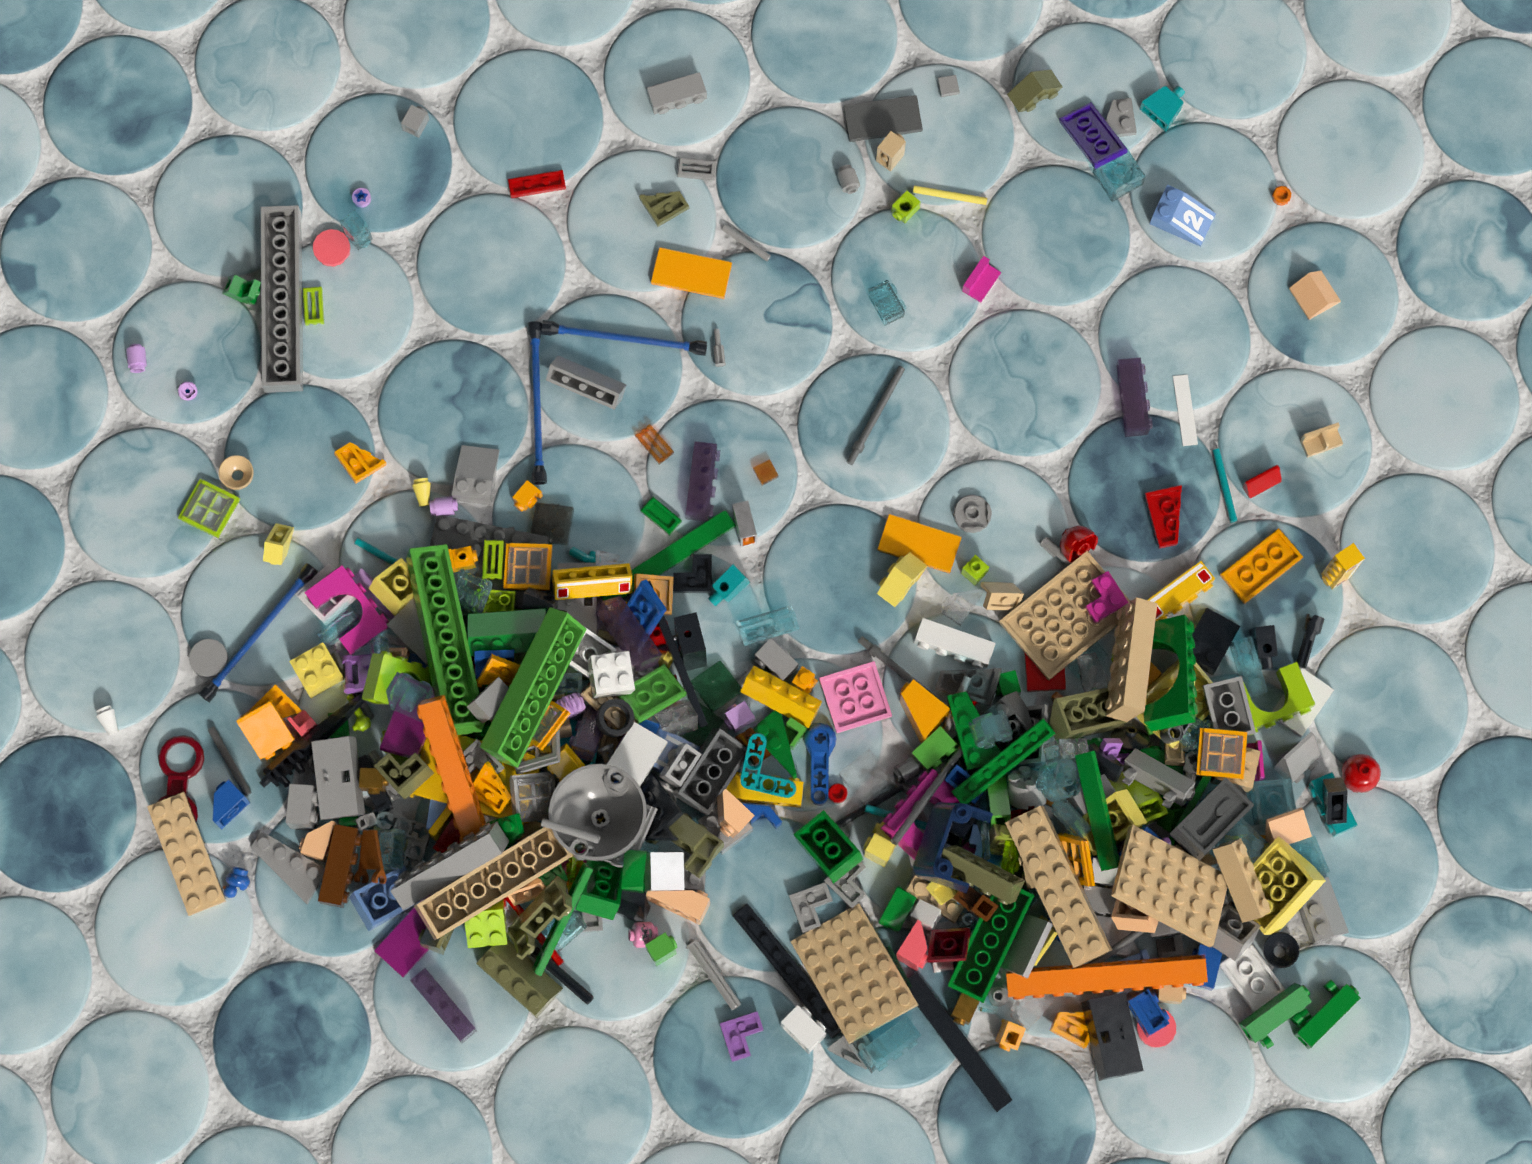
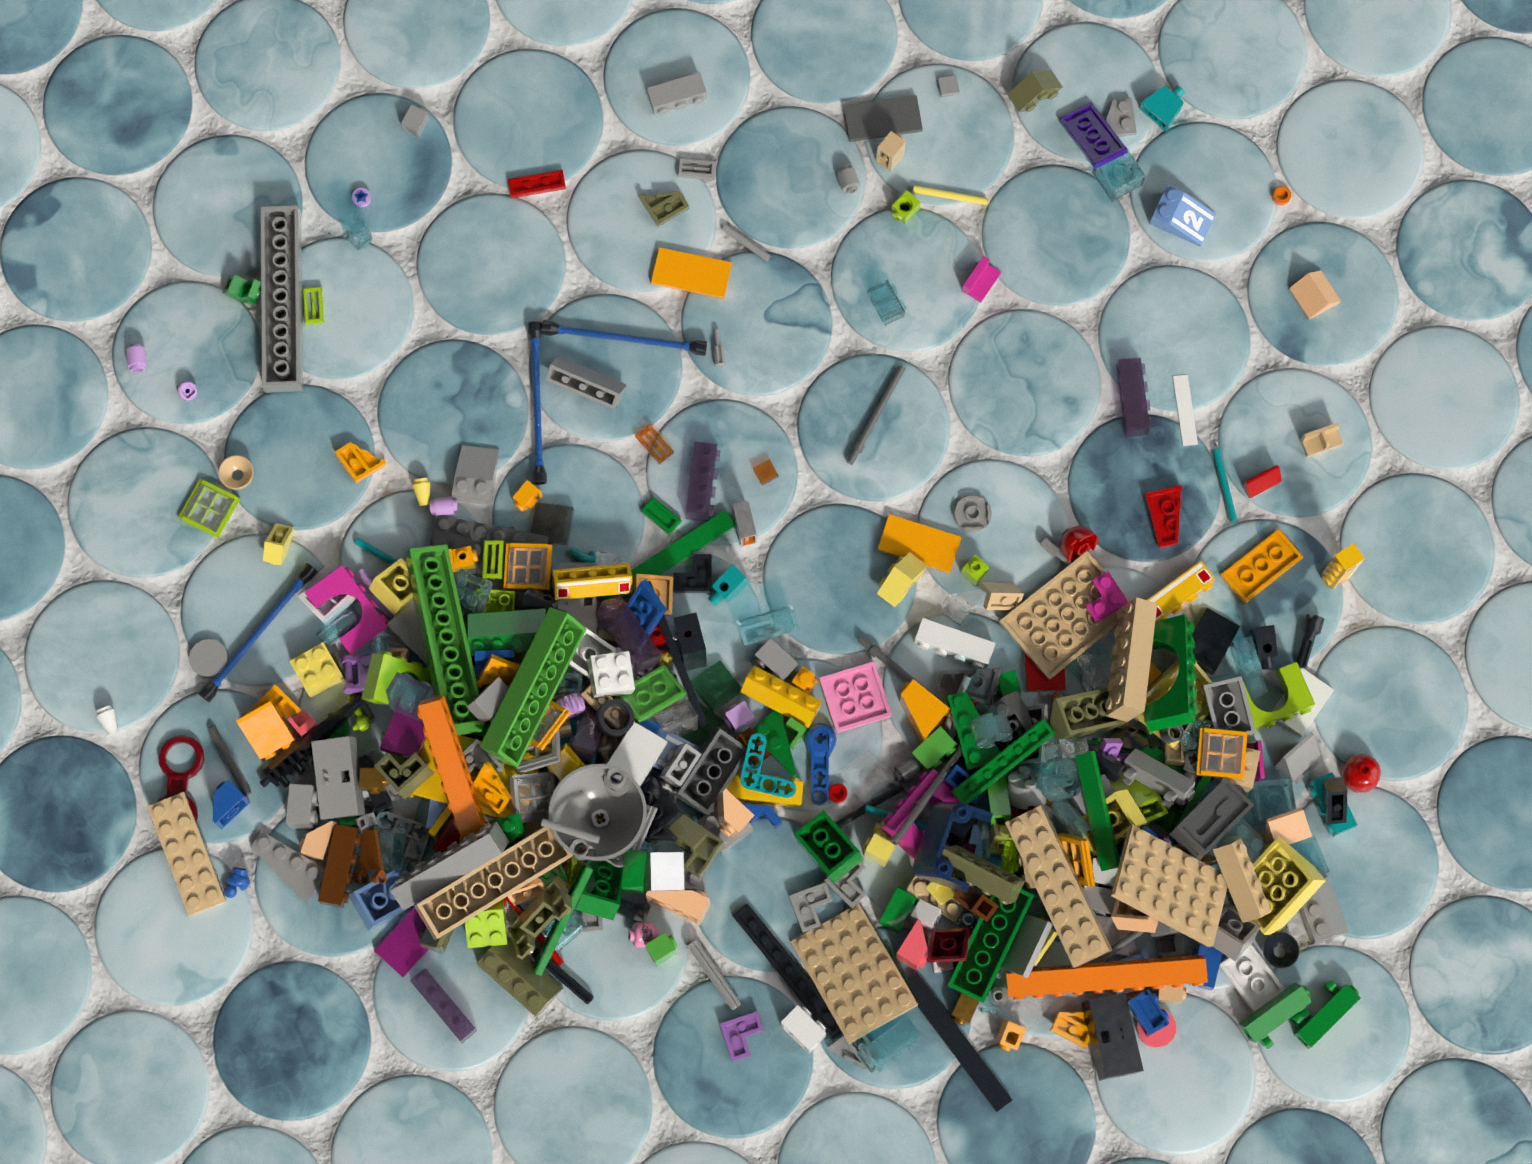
coral tile [313,229,351,267] -> none

